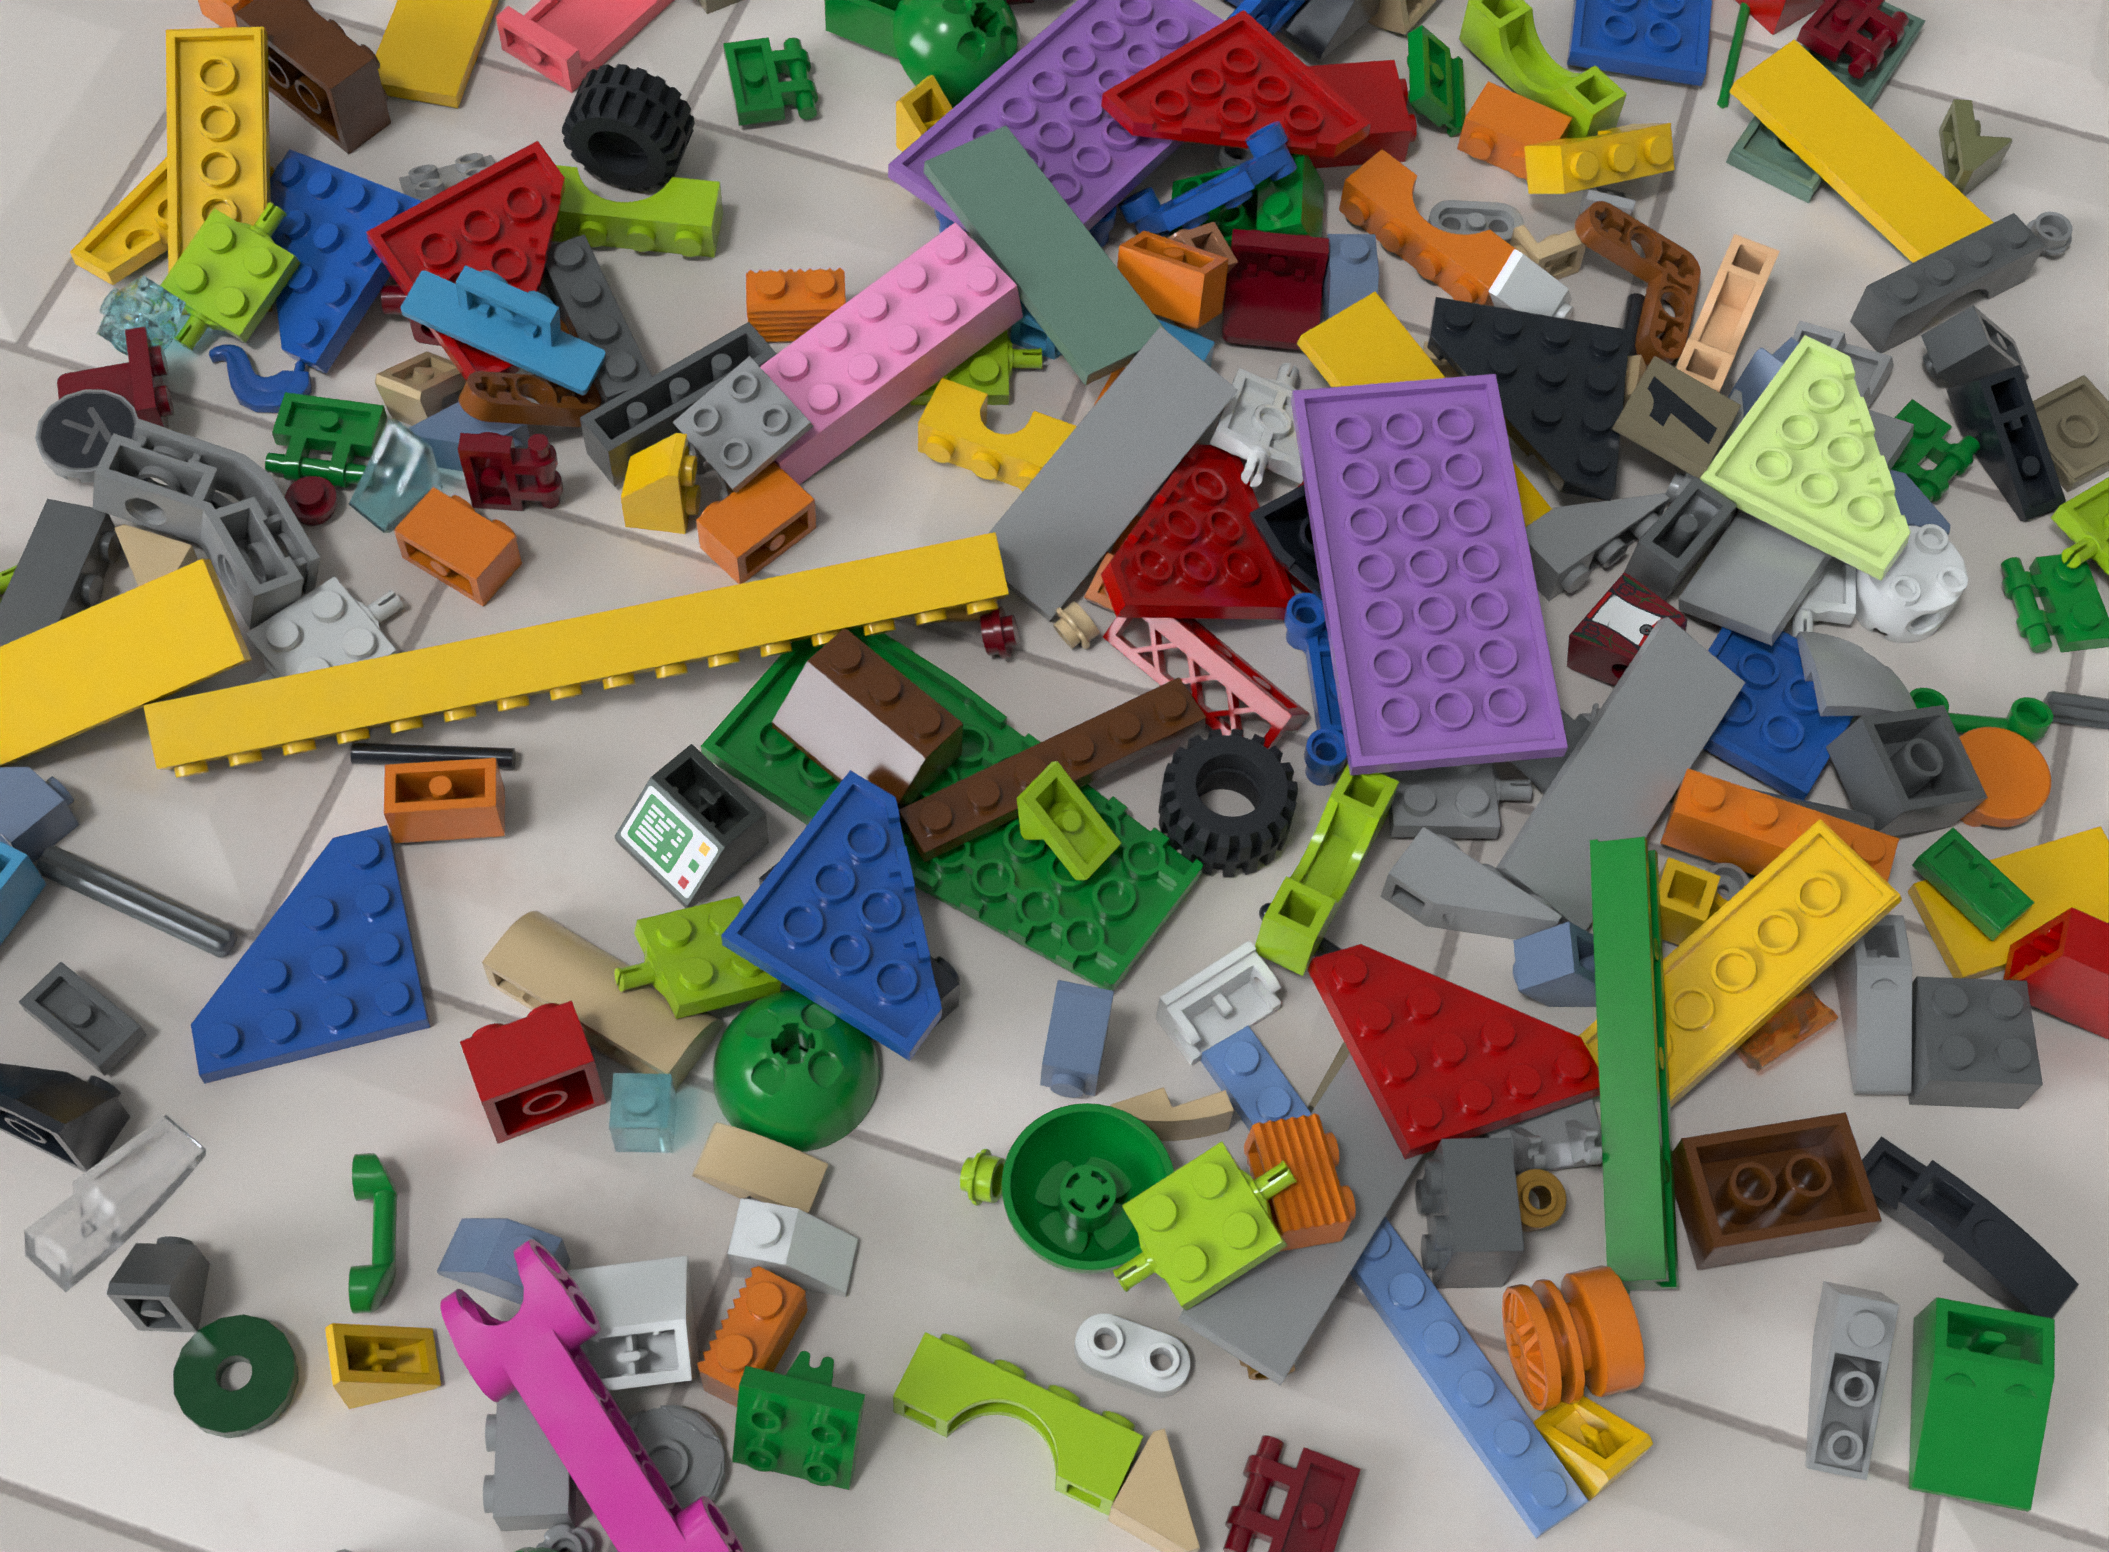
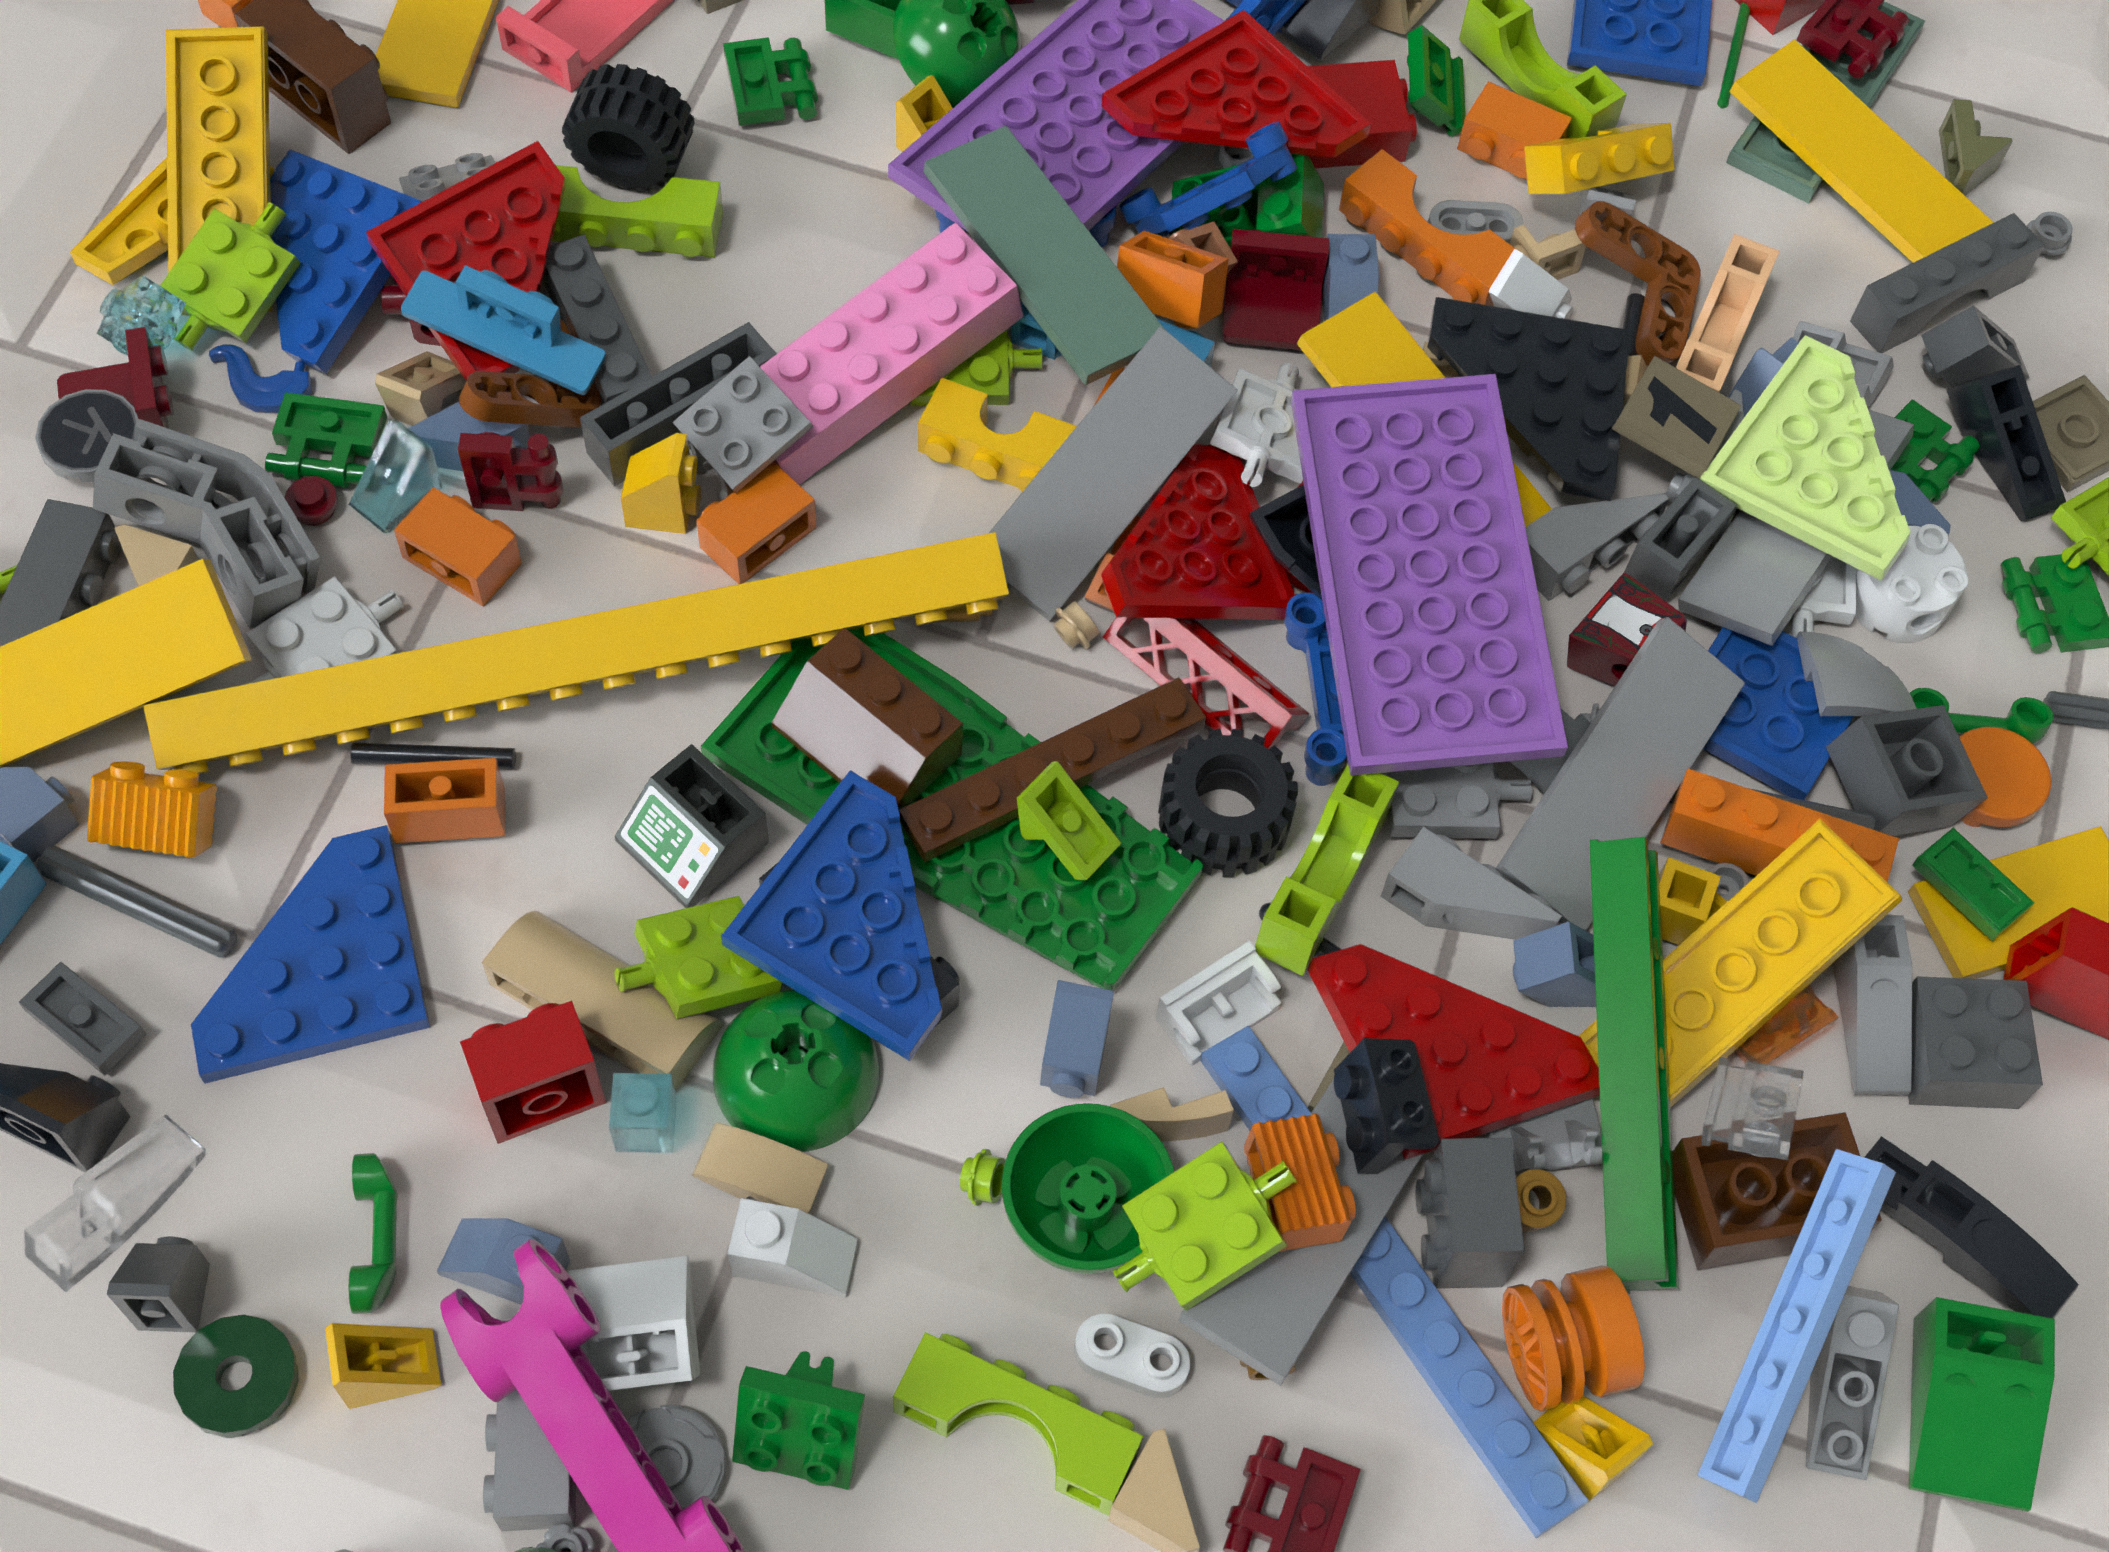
orange brick [697,1266,808,1407] -> none
orange brick [746,267,846,342] -> none
dark red plate [981,606,1019,659] -> none
none -> light orange brick [87,761,217,858]
none -> black bracket [1334,1038,1439,1174]
none -> light blue plate [1697,1149,1896,1503]
none -> clear plate [1701,1057,1804,1160]

